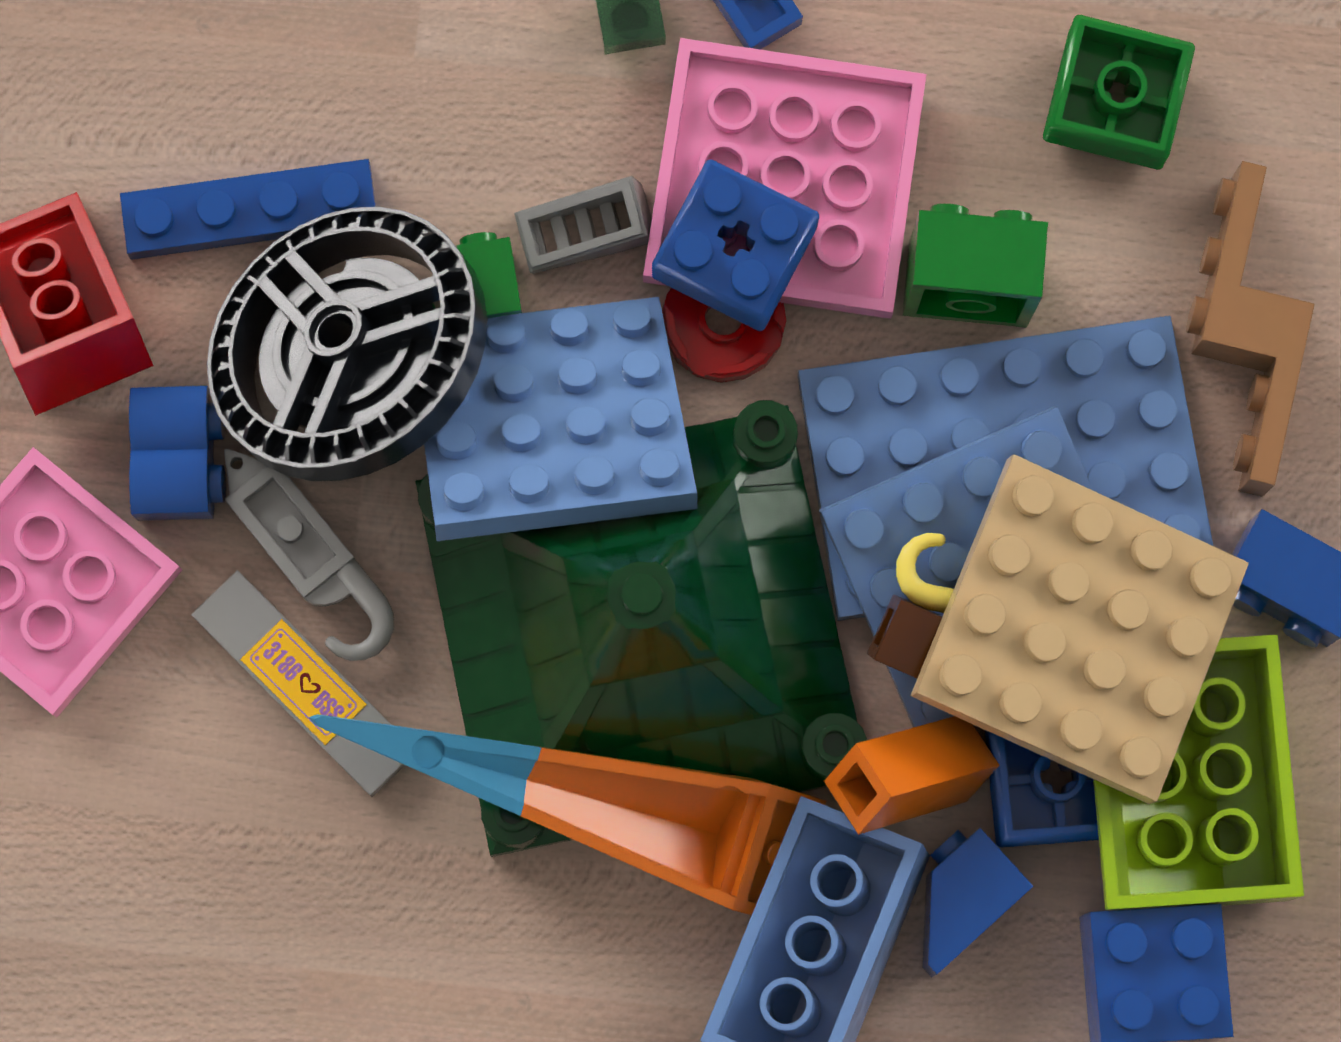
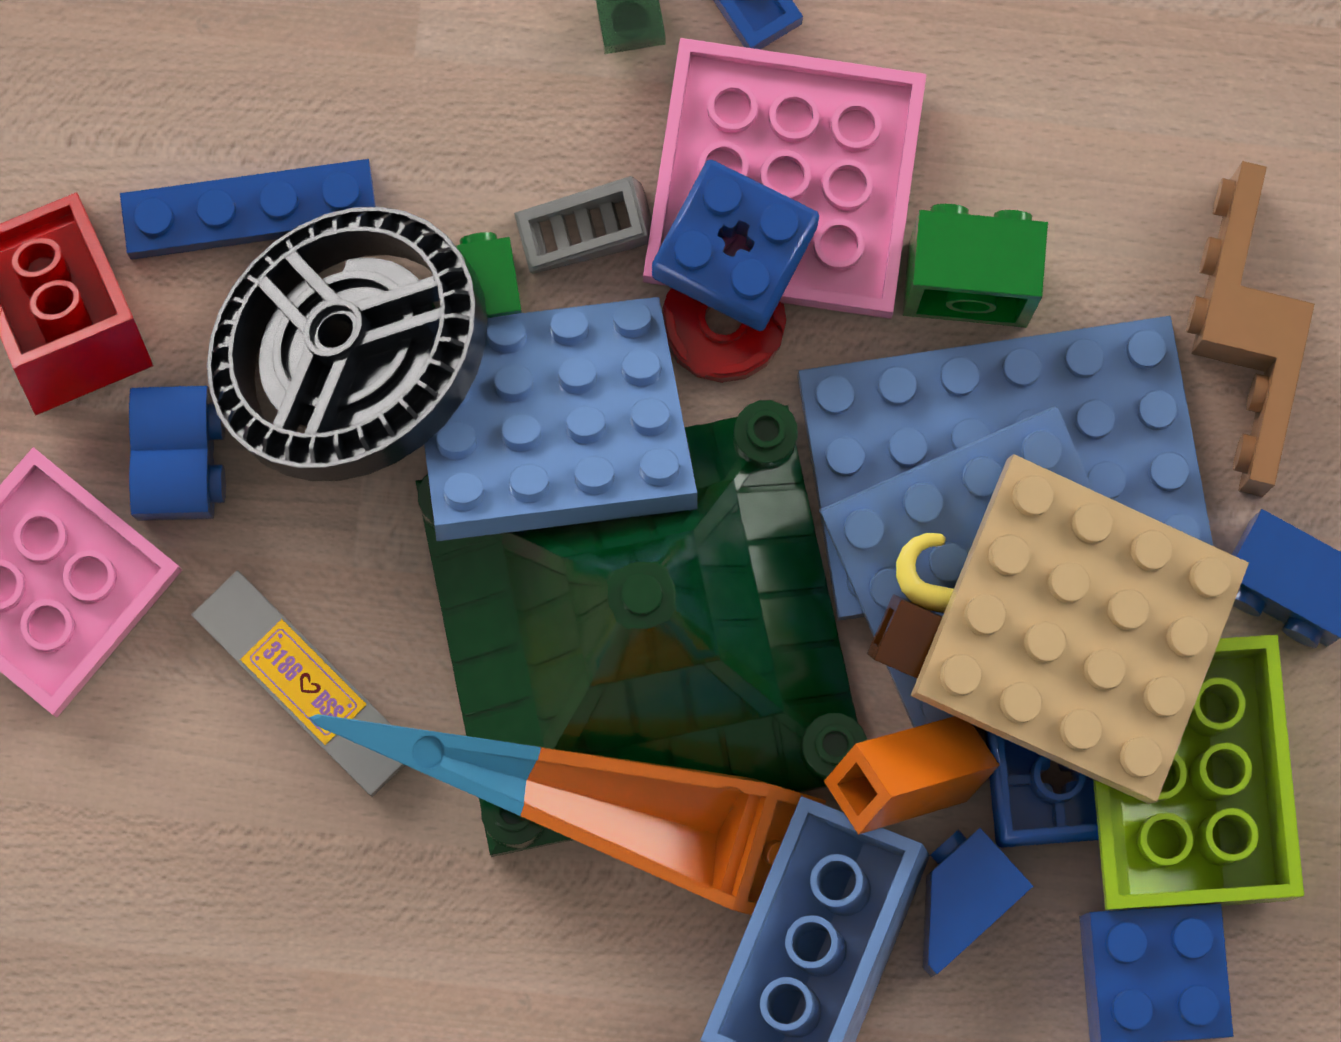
light grey plate [224,449,394,661] -> none
green brick [1043,15,1195,170] -> none

